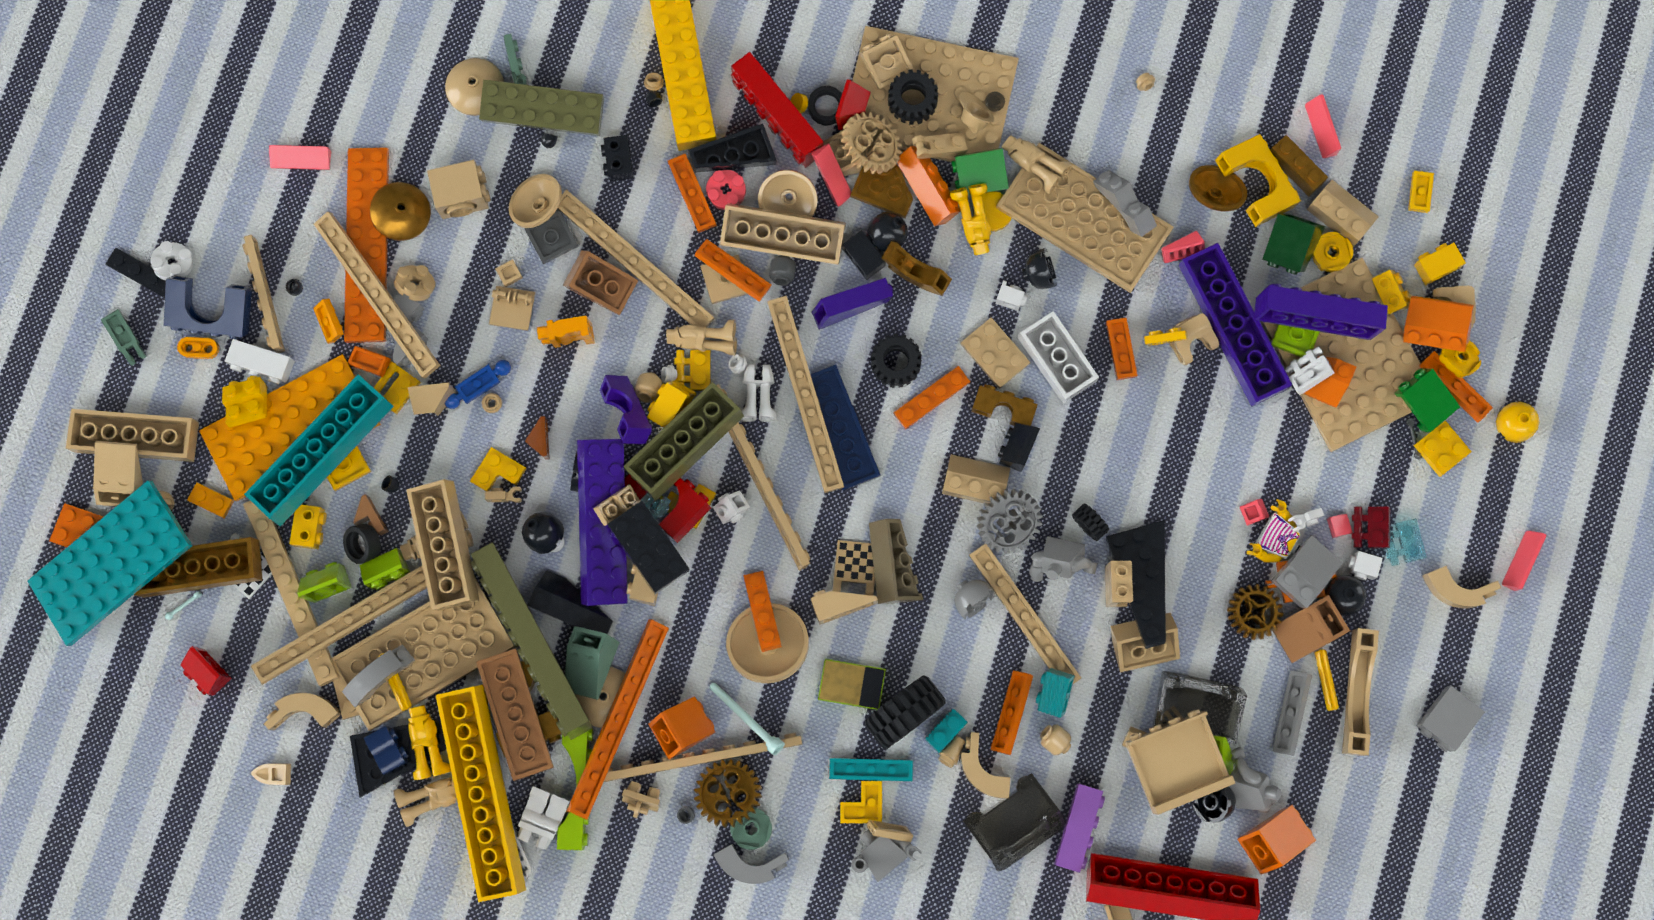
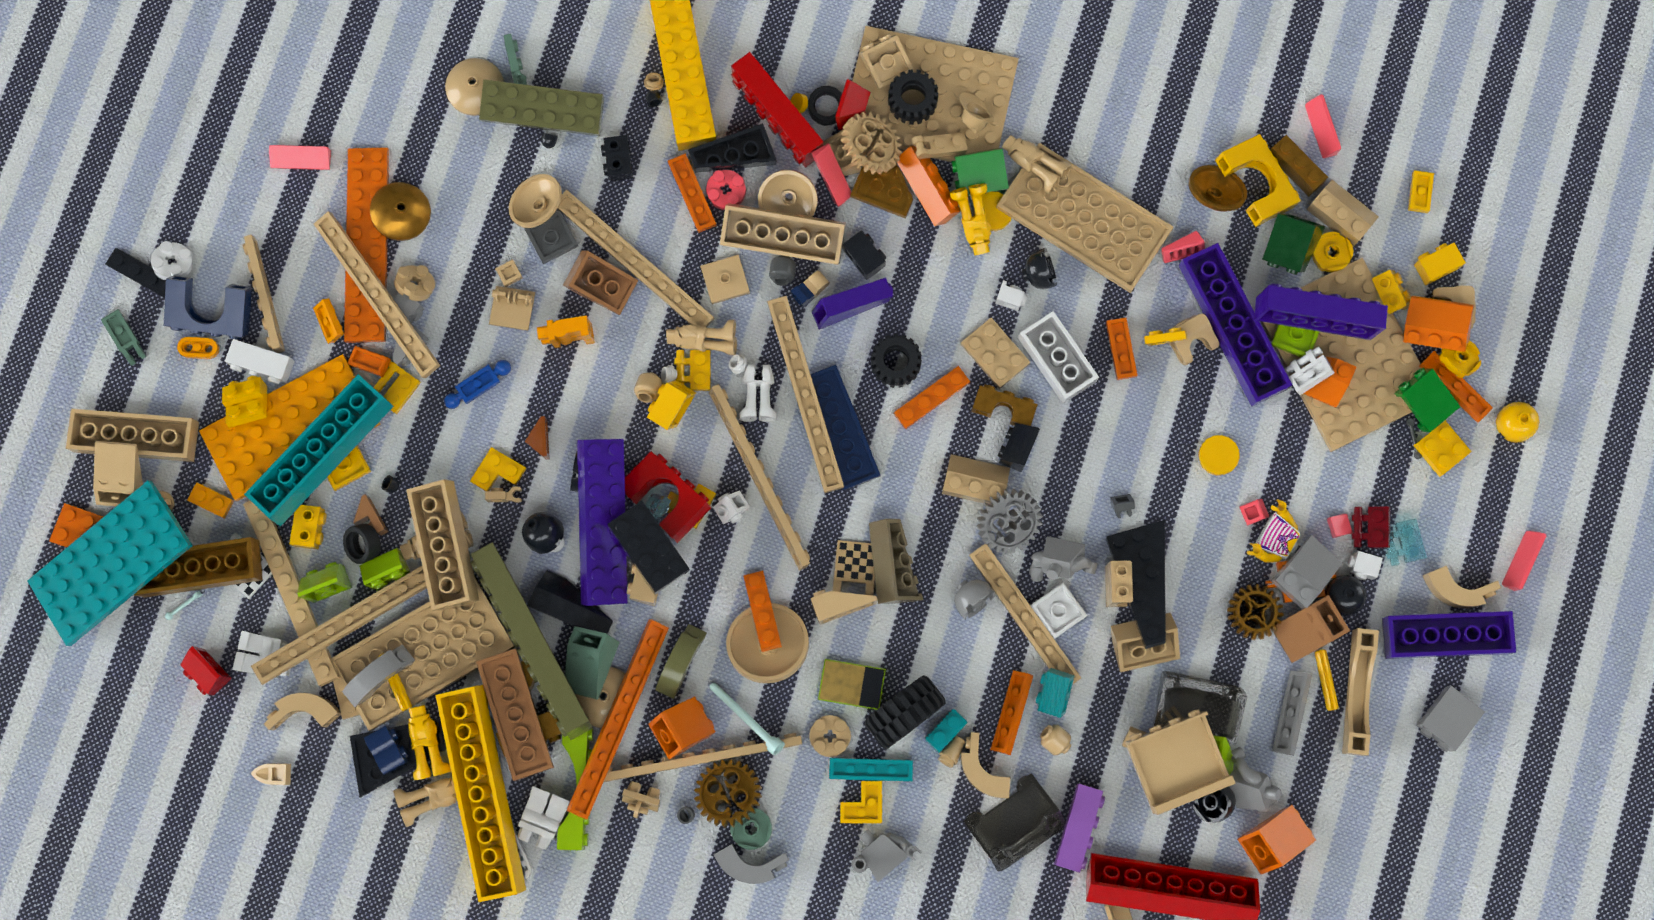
black hinge [285,279,303,296] -> none
tan slope [408,382,456,416] -> none
tan brick [427,160,491,219] -> none
tan plate [482,393,502,413] -> none
tan slope [593,485,640,526] -> none
dark purple arch [599,375,652,444] -> none
olive brick [623,382,744,501] -> none
orange plate [694,239,772,302] -> none
black cylinder [867,212,908,252] -> none
tan tile [867,820,913,842] -> none
pearl gold arch [882,241,952,296] -> none
clear smoke plate [985,92,1005,112] -> none
black tyre [1072,503,1109,541] -> none
light grey arch [1093,170,1157,237] -> none
tan plate [1136,73,1155,91] -> none
white plate [1288,508,1324,532] -> none
none -> white hips [232,631,291,678]
none -> olive arch [655,624,707,699]
none -> leg [791,270,830,308]
none -> tan plate [809,715,851,757]
none -> white plate [1030,582,1087,639]
none -> dark grey tile [1110,494,1135,519]
none -> yellow tile [1198,435,1240,476]
none -> dark purple brick [1382,611,1517,659]

